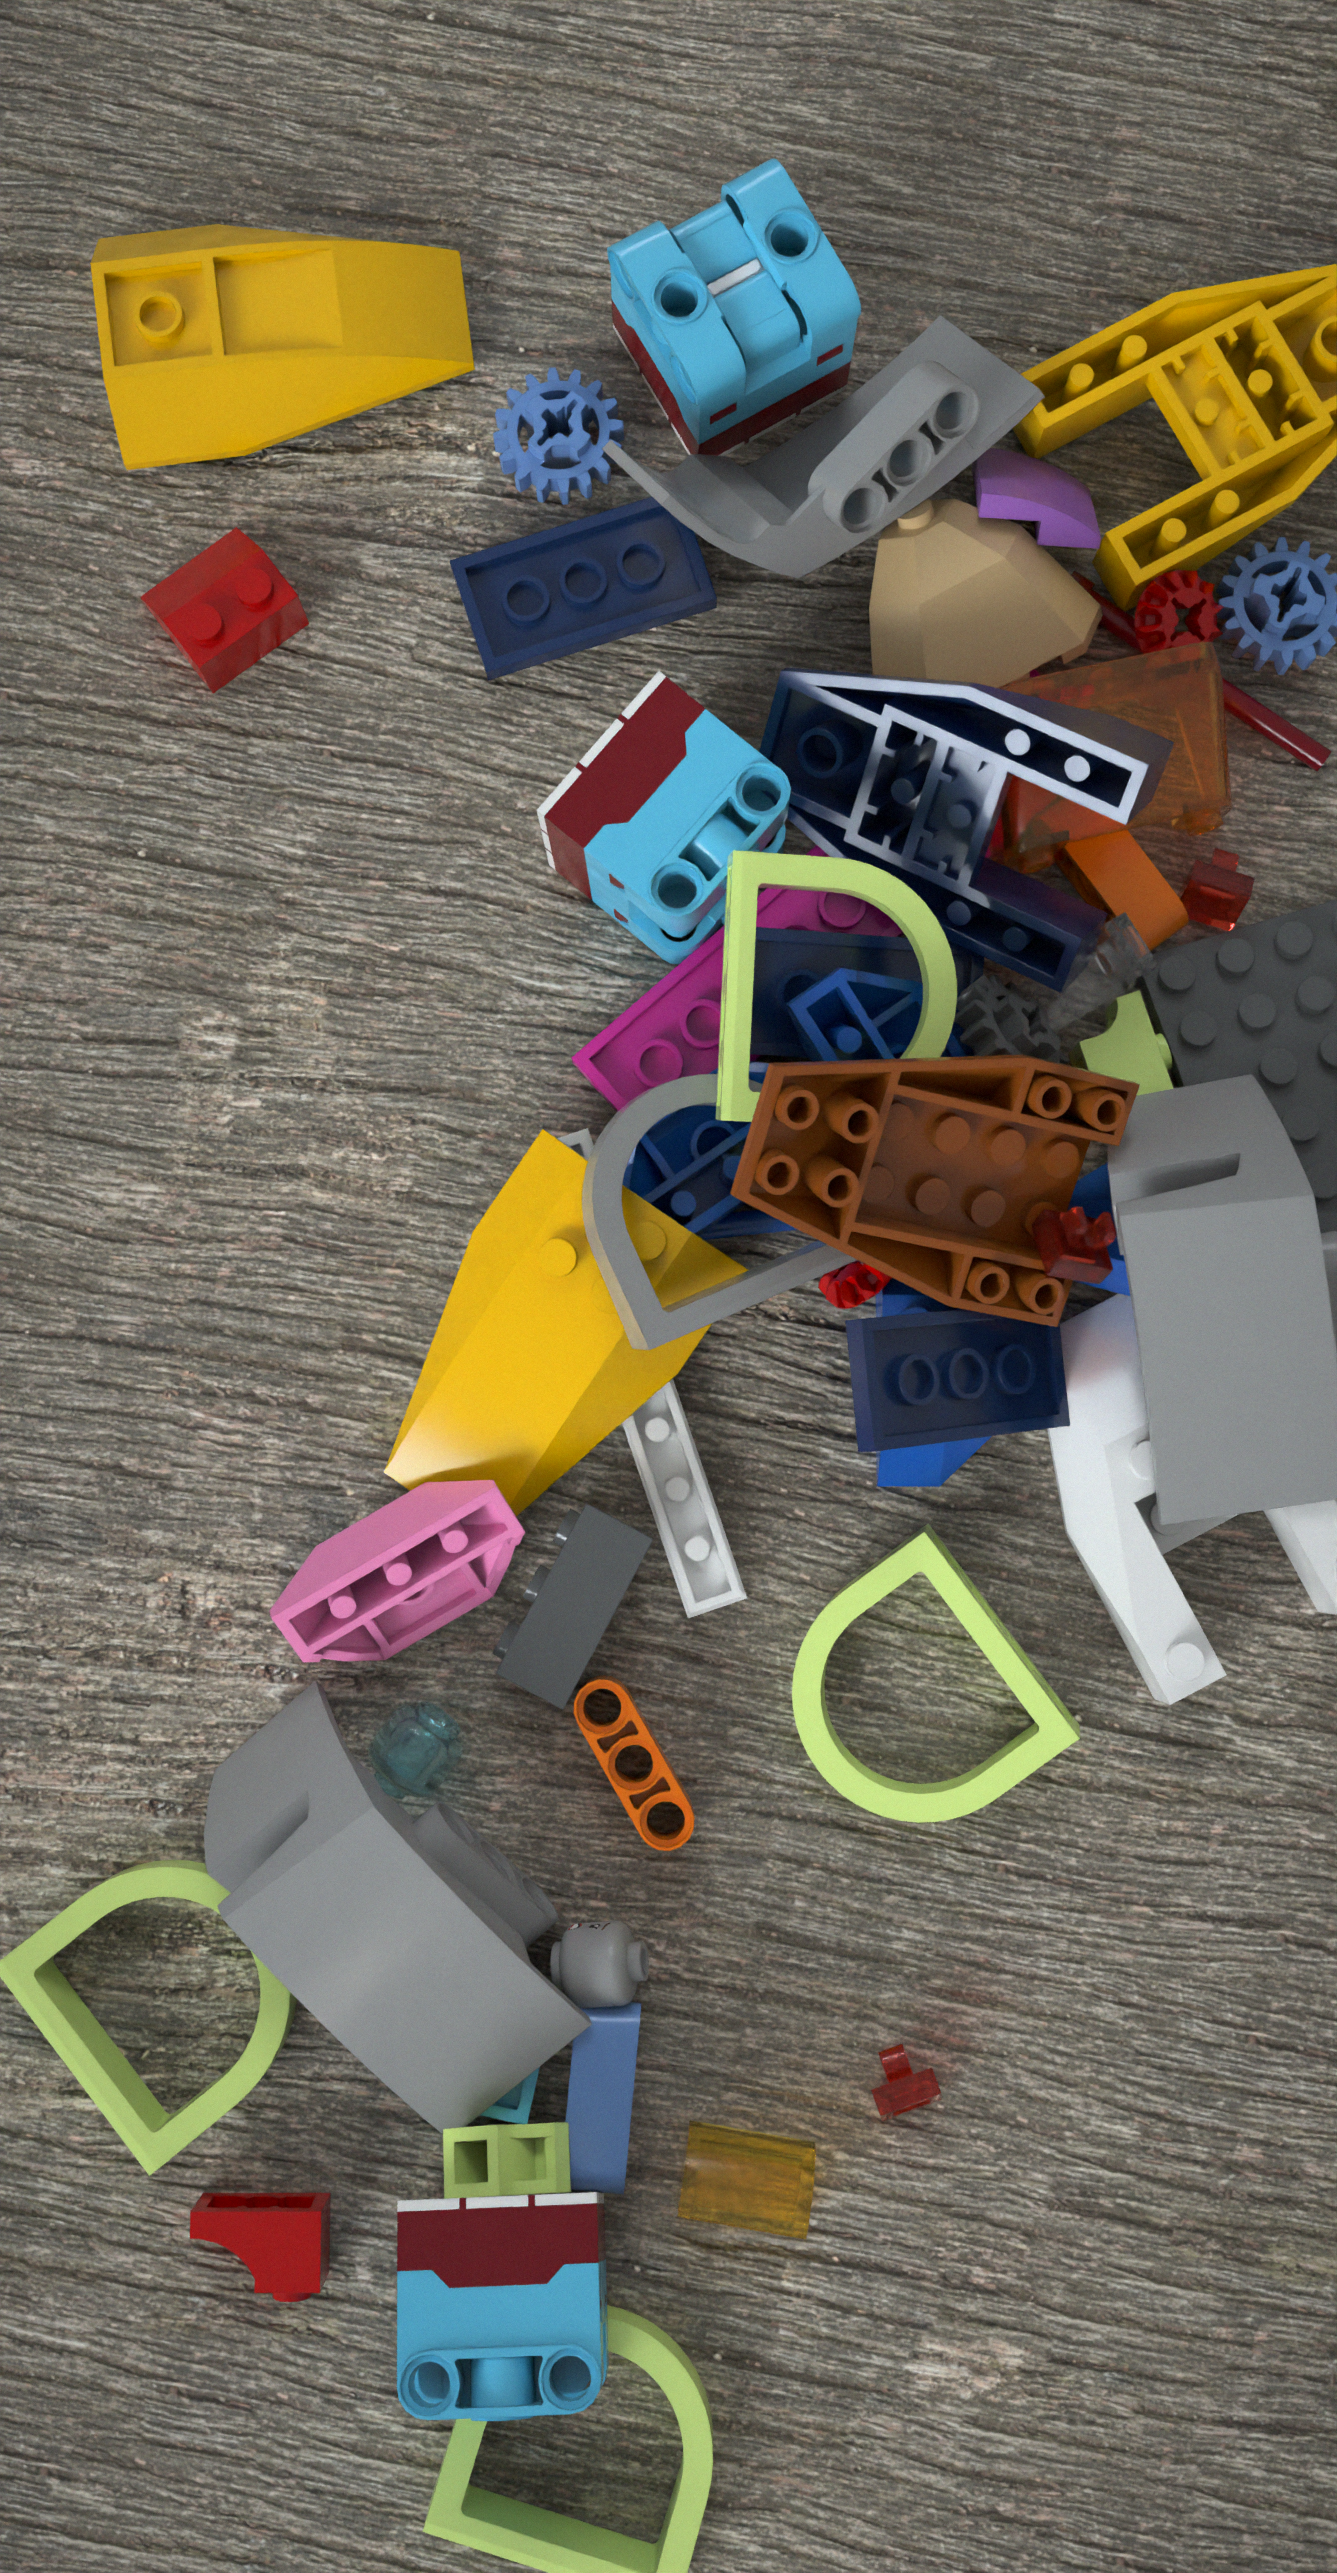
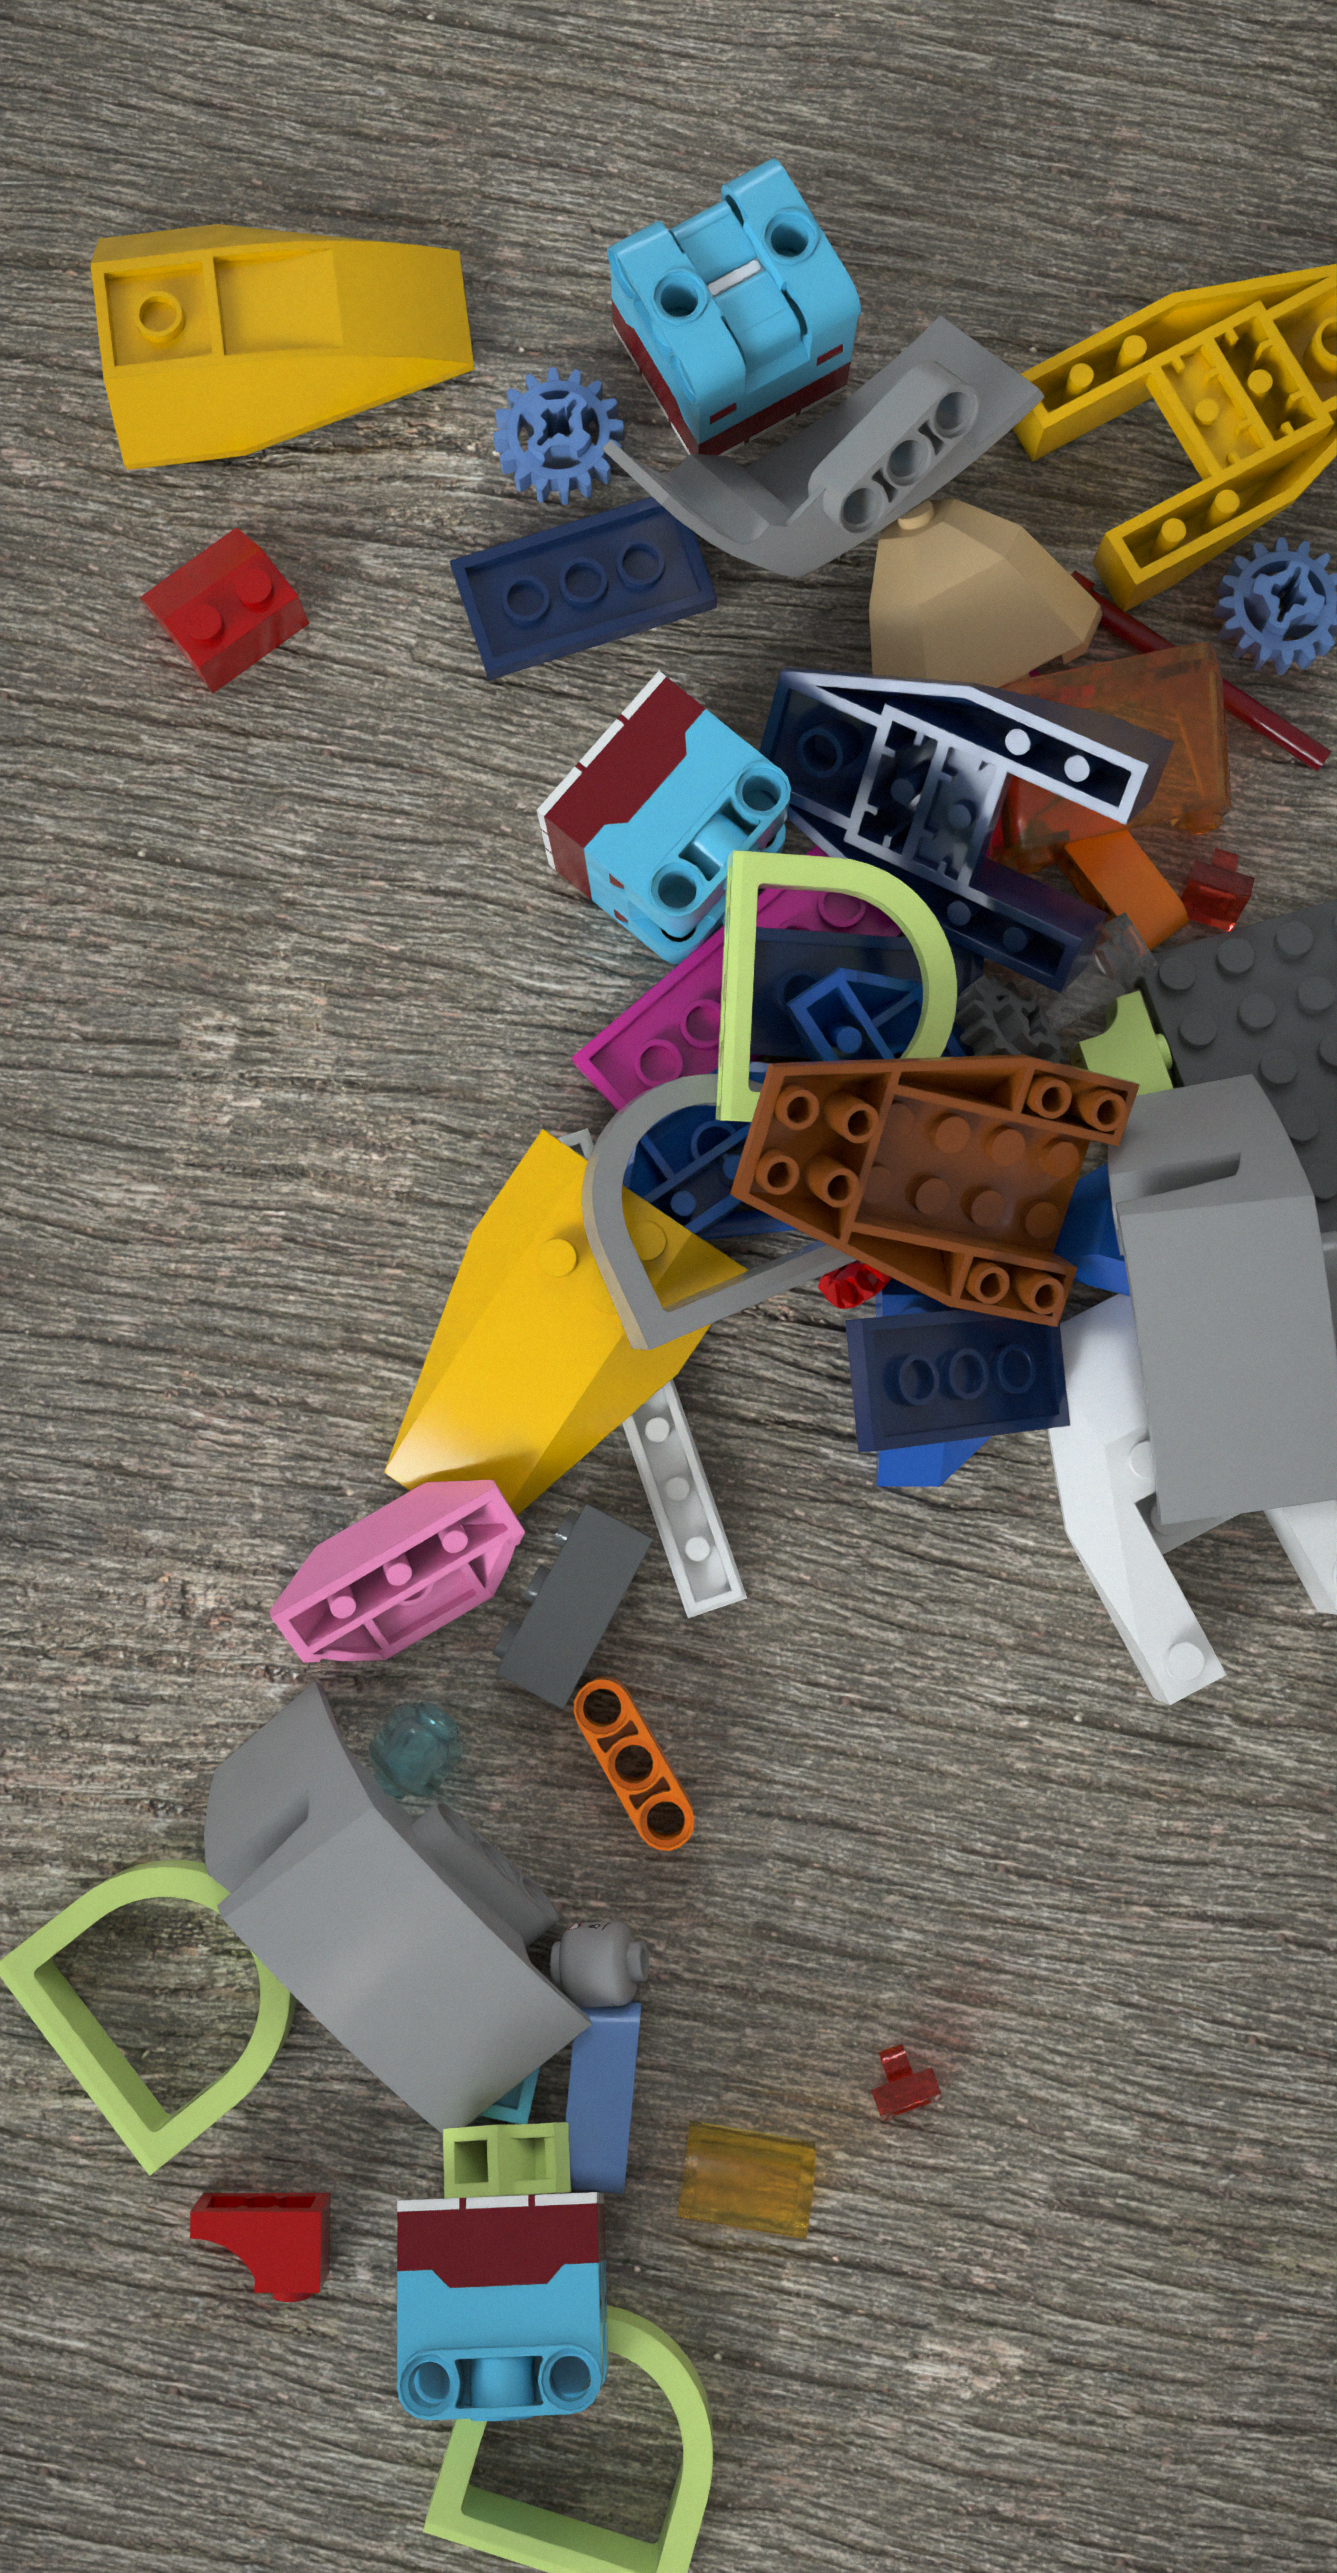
yellowish green window [792,1523,1080,1823] -> none
medium lavender slope [972,448,1101,549] -> none
clear red tile [1031,1206,1117,1284] -> none
red gear [1134,570,1224,671] -> none

